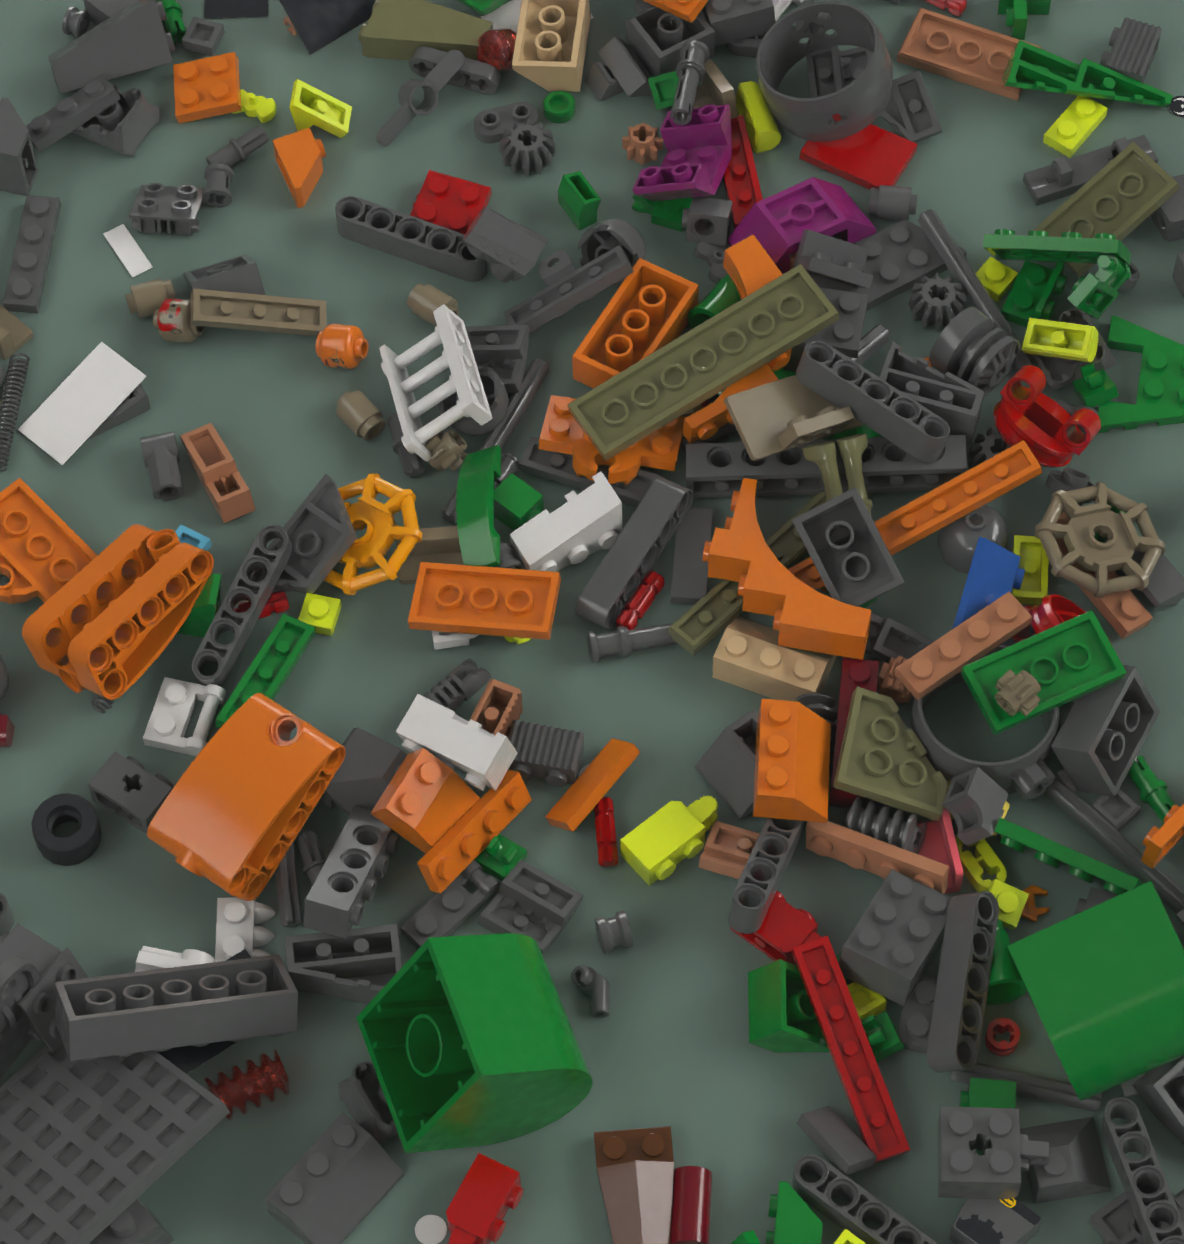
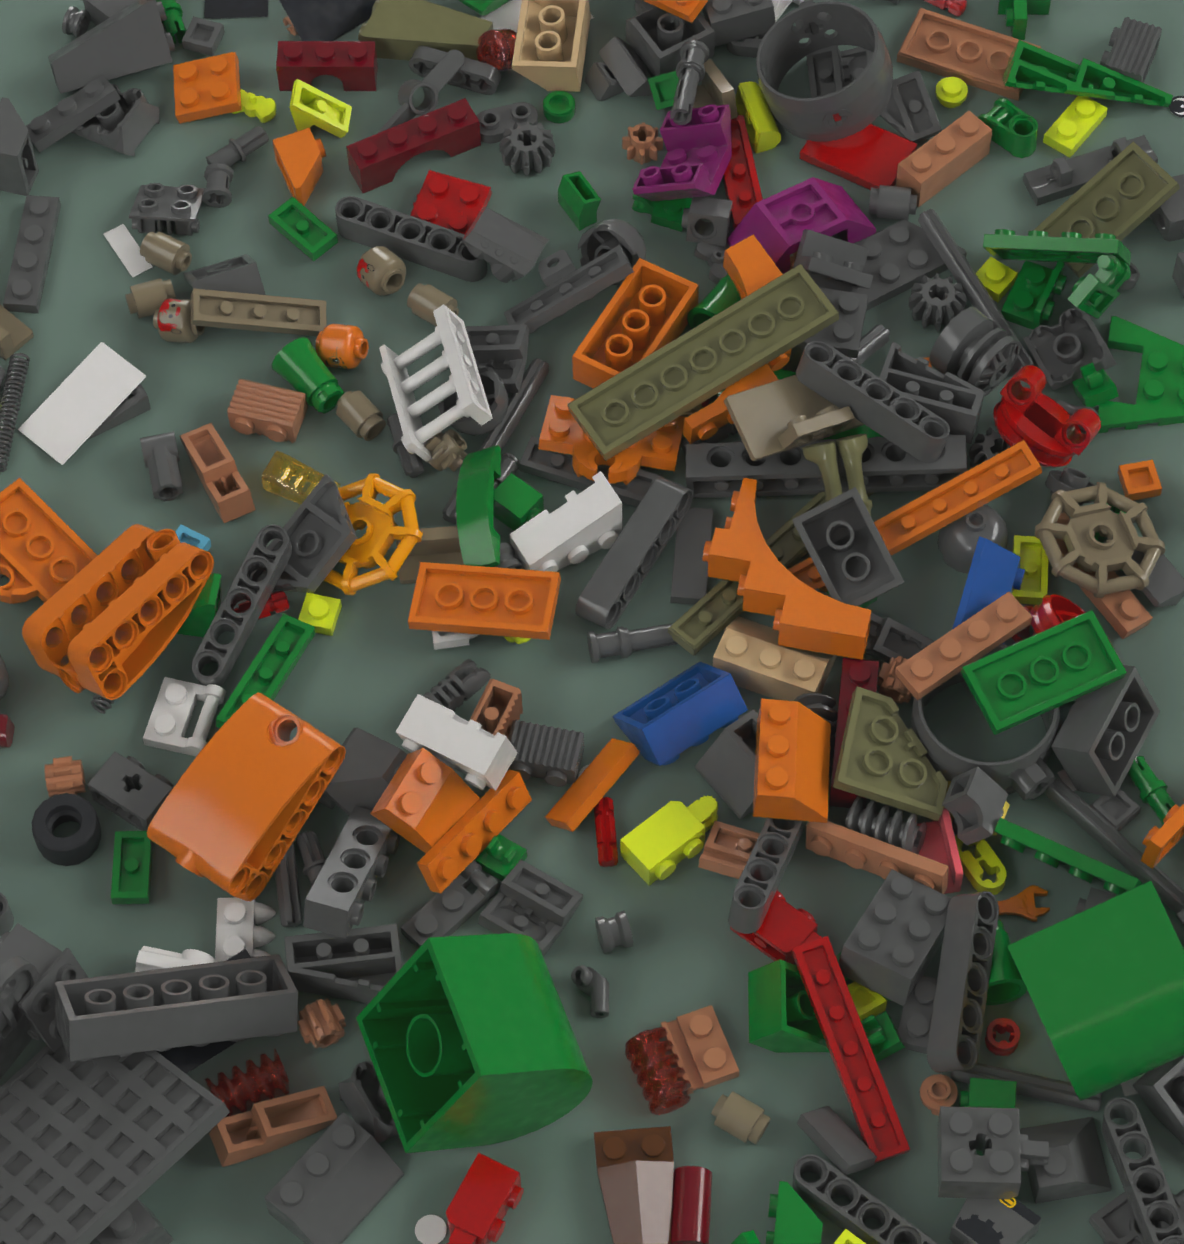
red axle [616,571,665,630] -> none
neon yellow plate [988,879,1029,930] -> none
dark tan gear [995,669,1041,716] -> none
neon yellow brick [1021,318,1098,362] -> none
none -> nougat gear [45,756,86,797]
none -> green plate [111,831,153,904]
none -> dark tan brick [140,232,192,275]
none -> nougat slope [209,1086,337,1167]
none -> nougat brick [227,379,308,443]
none -> clear yellow slope [261,451,341,504]
none -> green plate [268,197,338,262]
none -> green plant [272,337,345,414]
none -> dark red arch [276,41,378,91]
none -> nougat gear [297,999,346,1049]
none -> dark red arch [346,98,481,193]
none -> dark tan head [357,246,406,296]
none -> blue slope [613,662,748,766]
none -> clear red piece [625,1027,691,1115]
none -> nougat plate [661,1005,739,1095]
none -> dark tan brick [711,1091,771,1145]
none -> nougat brick [896,111,992,208]
none -> nougat plate [919,1074,958,1117]
none -> neon yellow plate [935,77,968,108]
none -> green piece [978,97,1038,158]
none -> orange plate [1118,460,1162,501]

